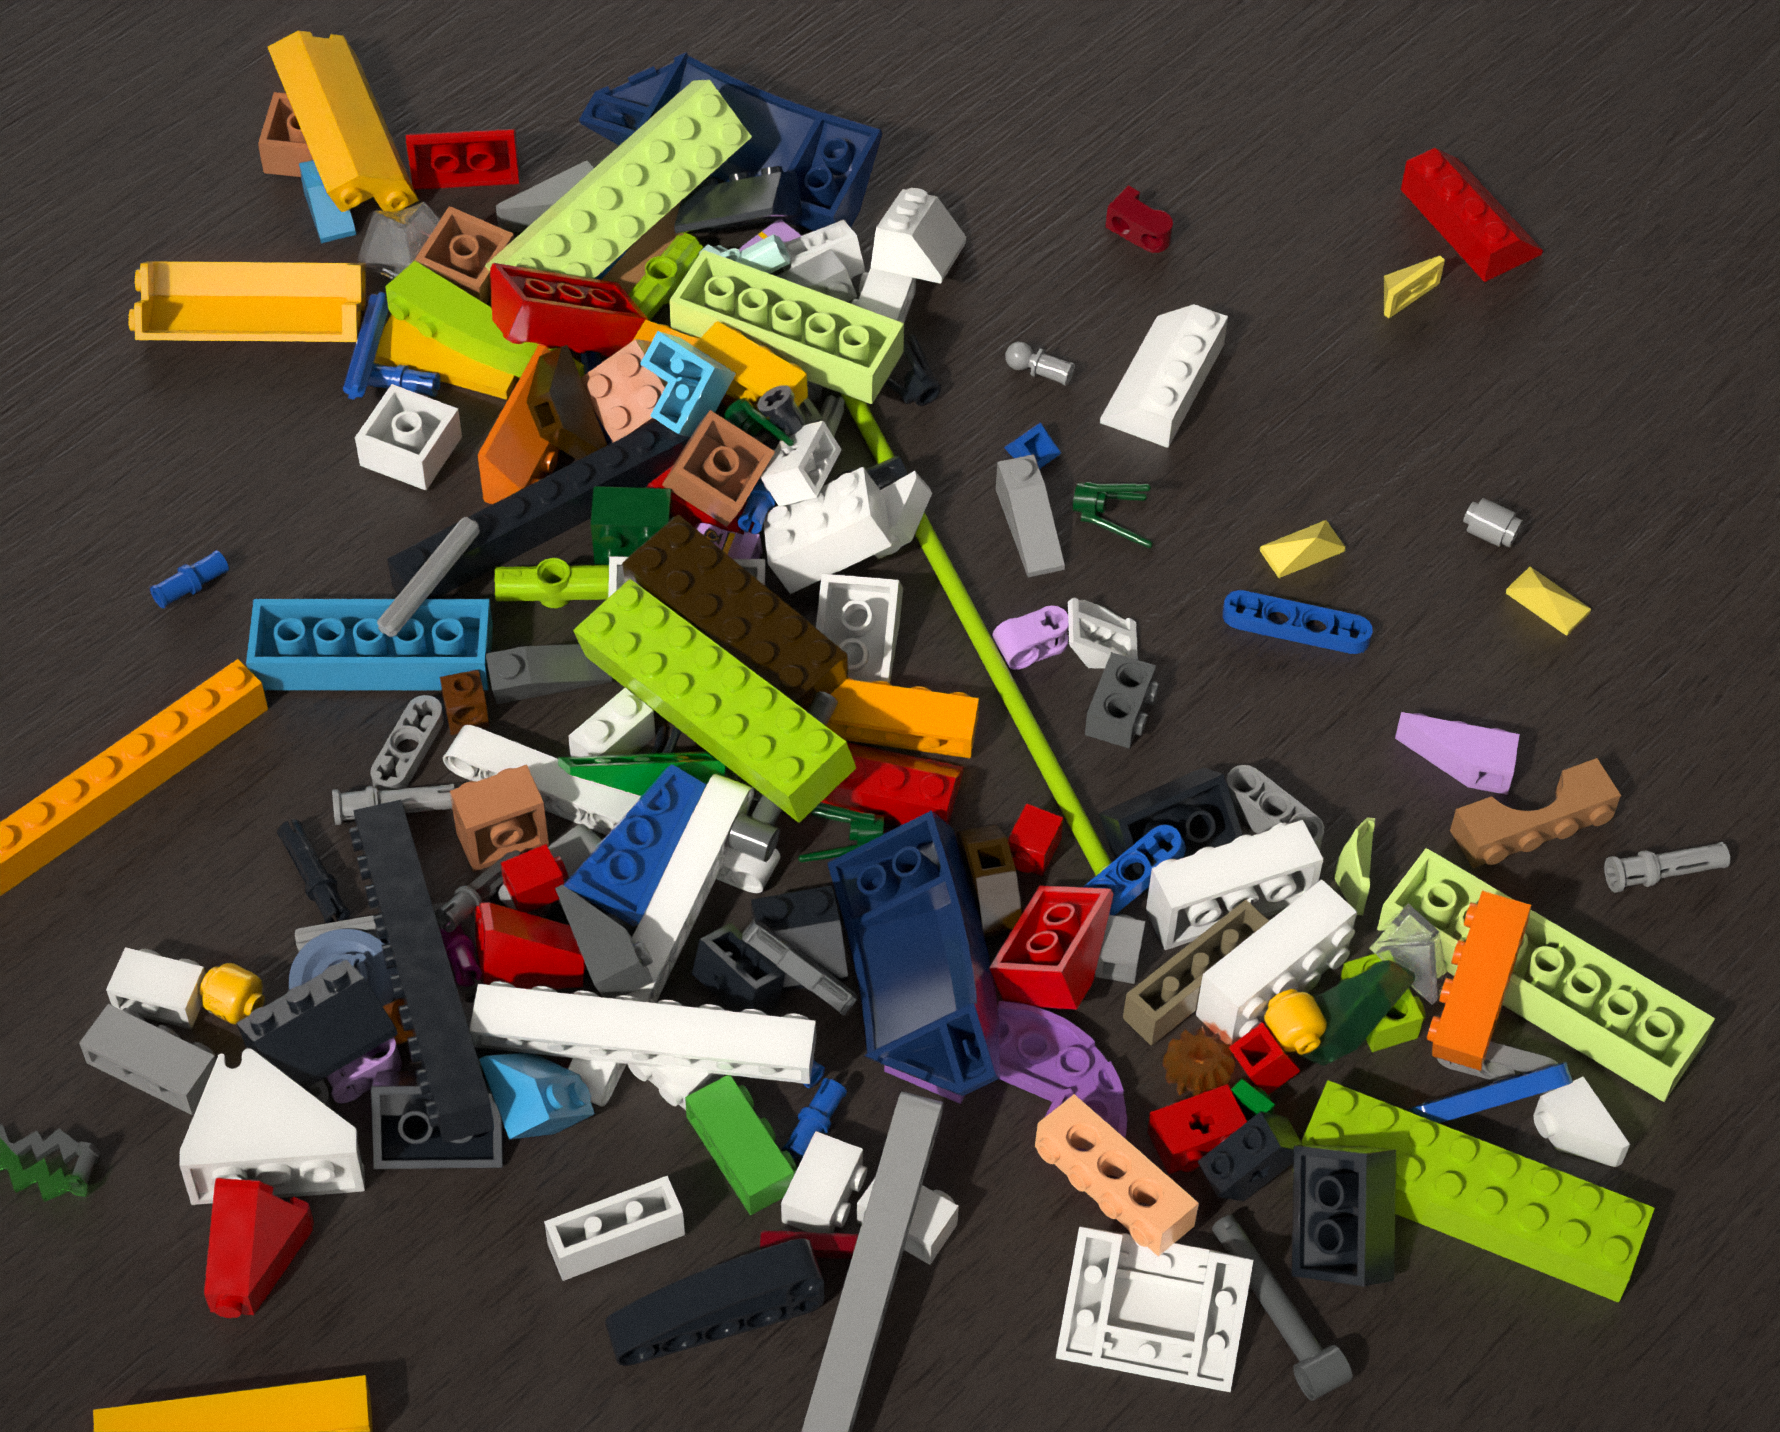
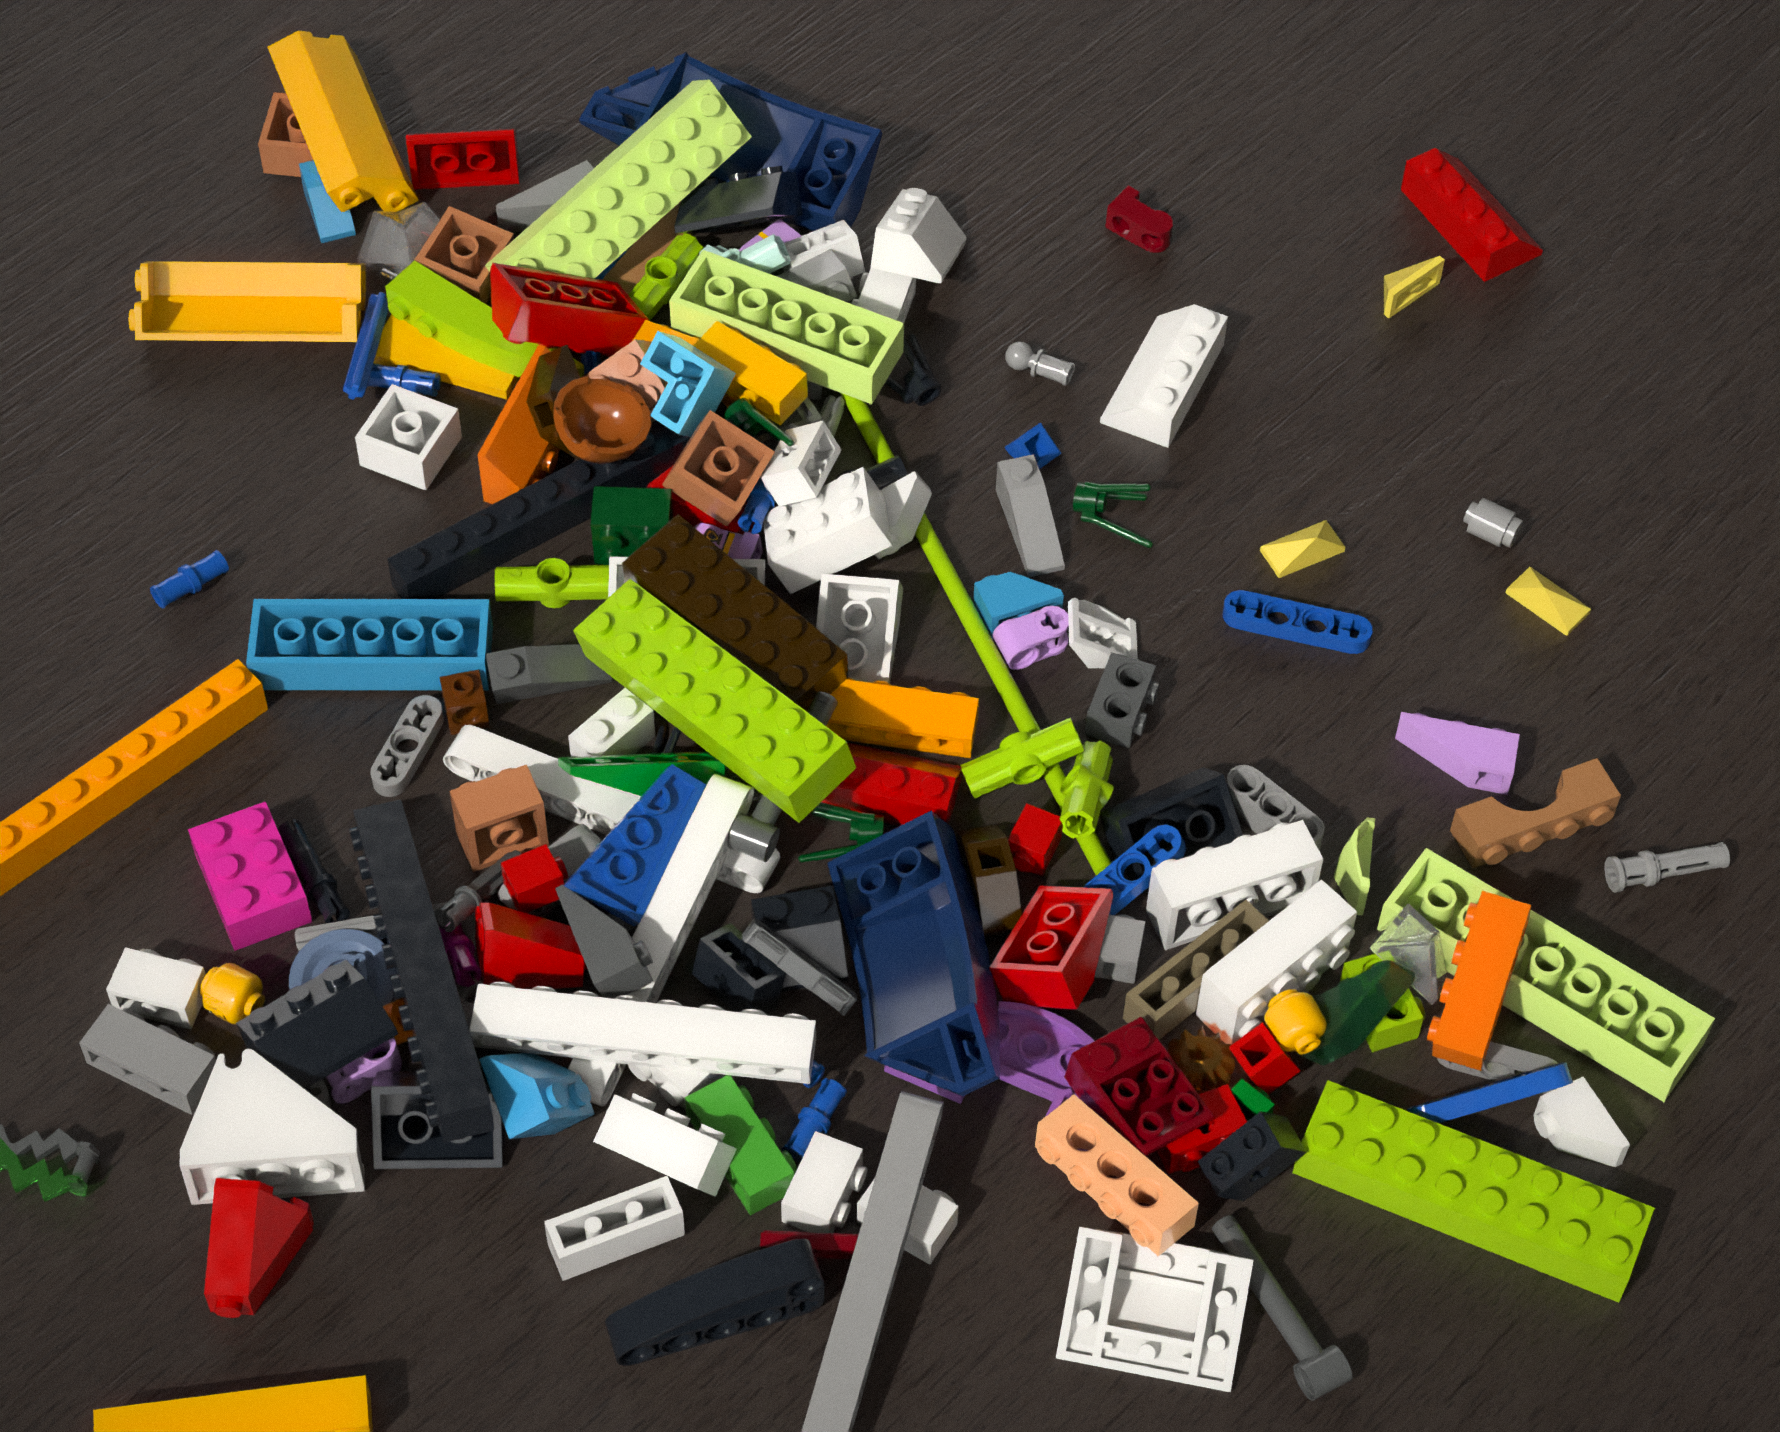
light grey pin [332,784,454,825] -> none
light grey axle [377,517,479,637] -> none
black bush [757,385,806,436] -> none
black slope [1292,1145,1396,1286] -> none
none -> dark pink brick [188,801,312,951]
none -> dark orange cylinder [553,376,651,464]
none -> white brick [593,1093,737,1197]
none -> lime piece [961,718,1085,798]
none -> dark azure slope [973,572,1064,640]
none -> lime piece [1060,740,1114,839]
none -> dark red slope [1064,1017,1214,1156]

